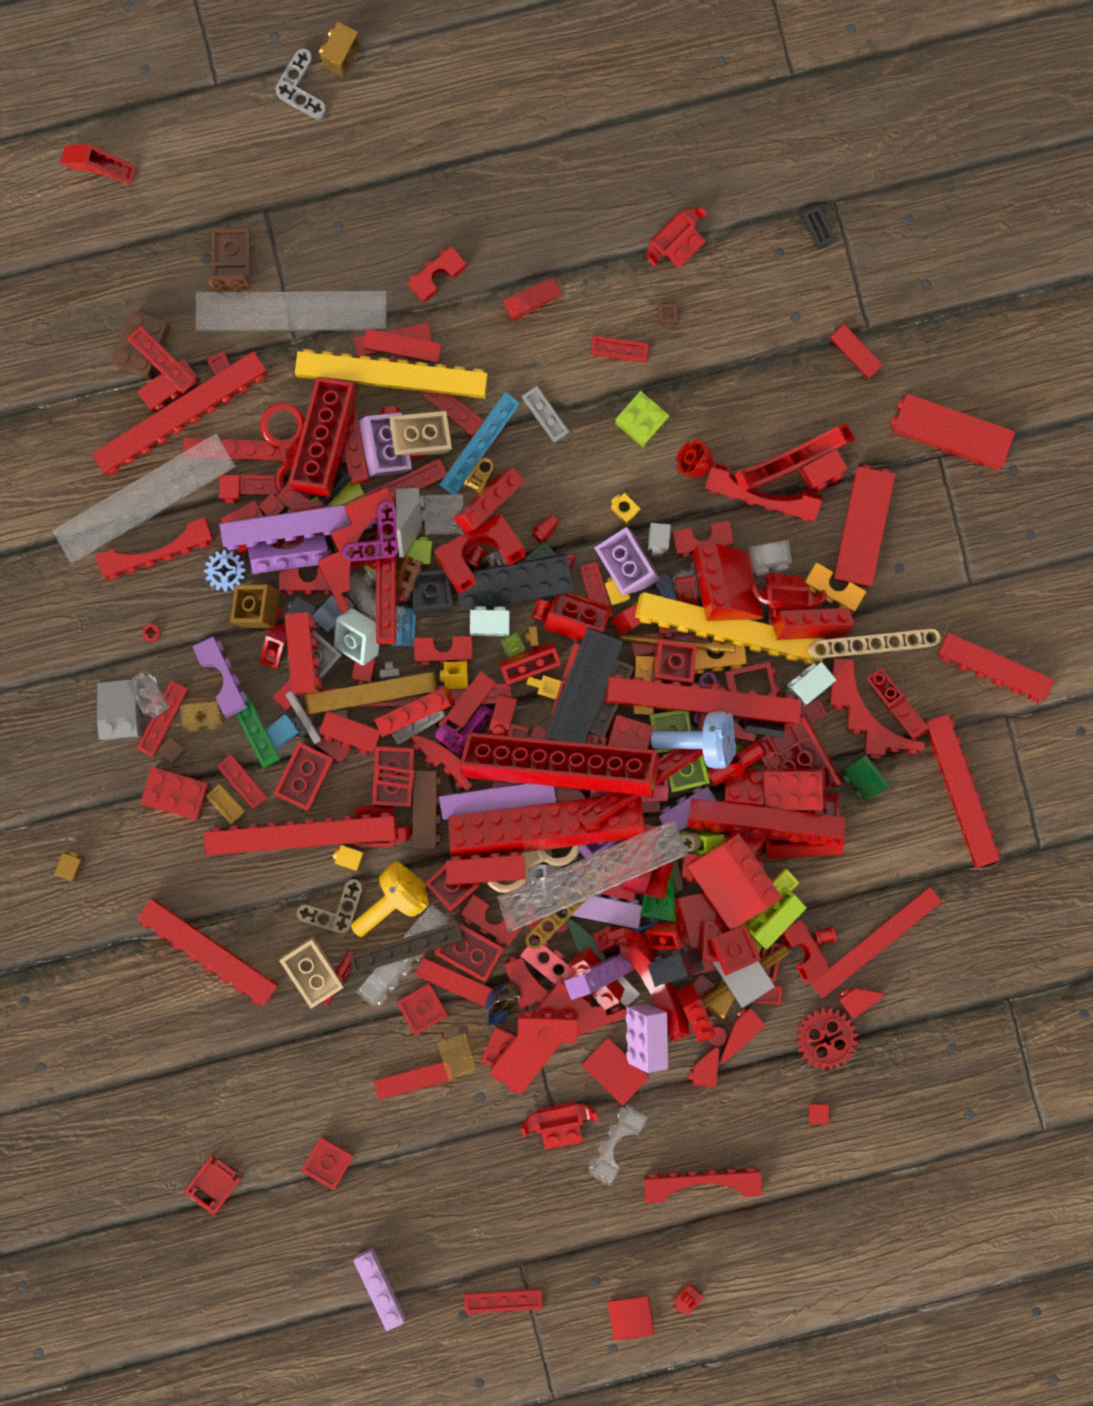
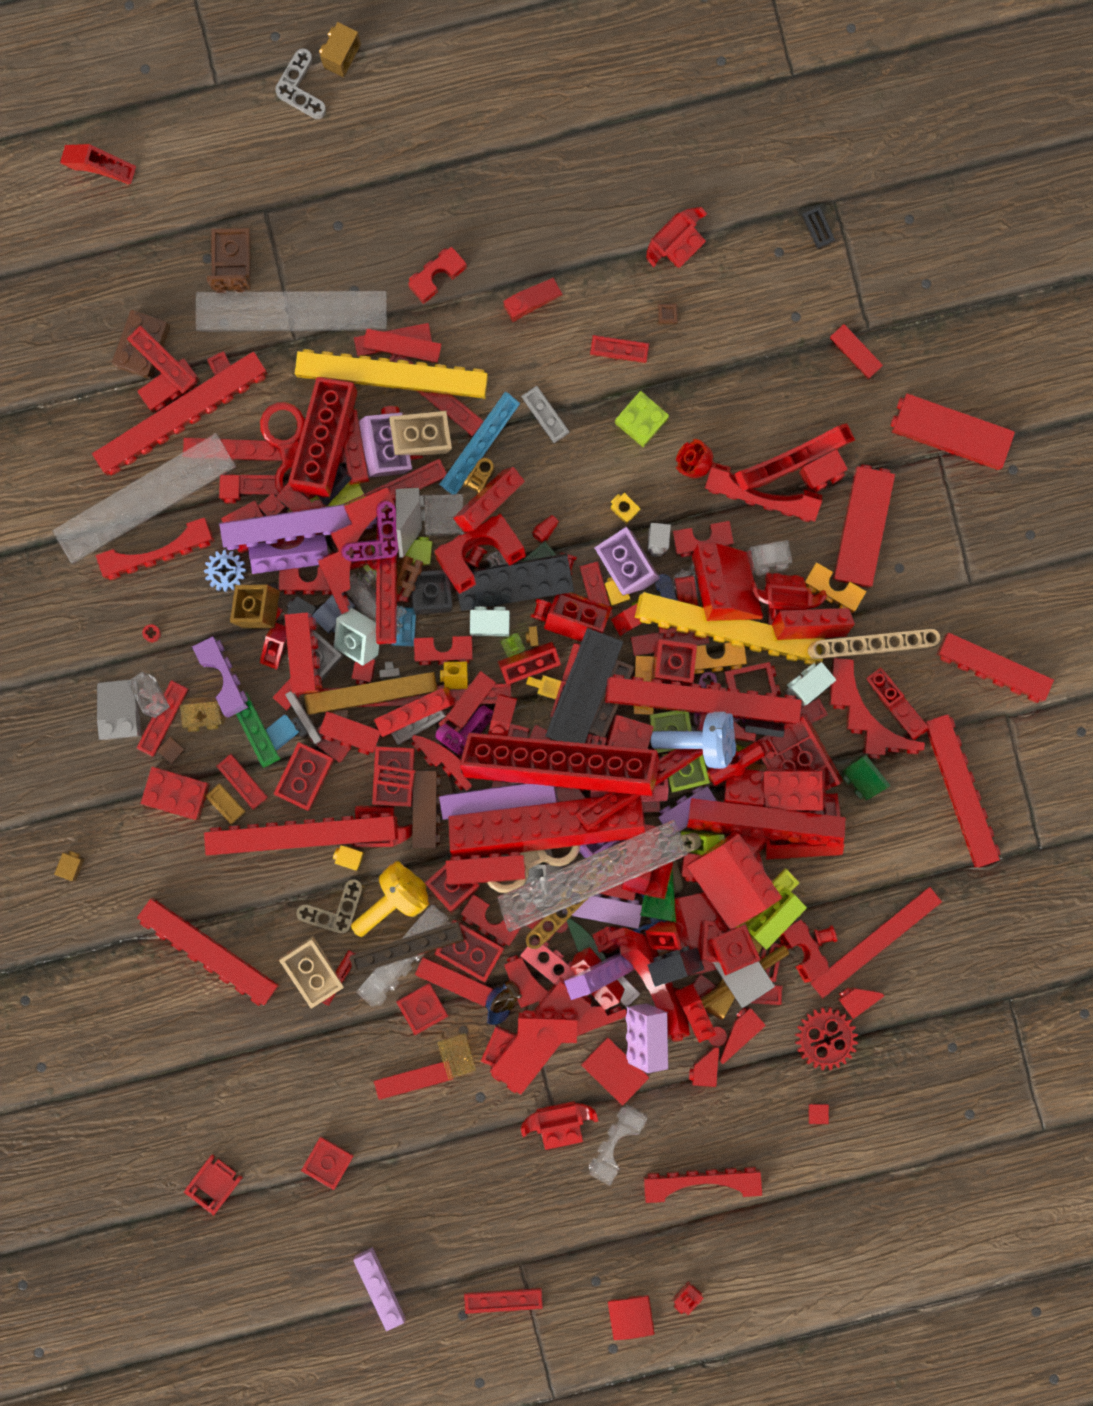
pearl gold bar [620,634,736,653] -> none

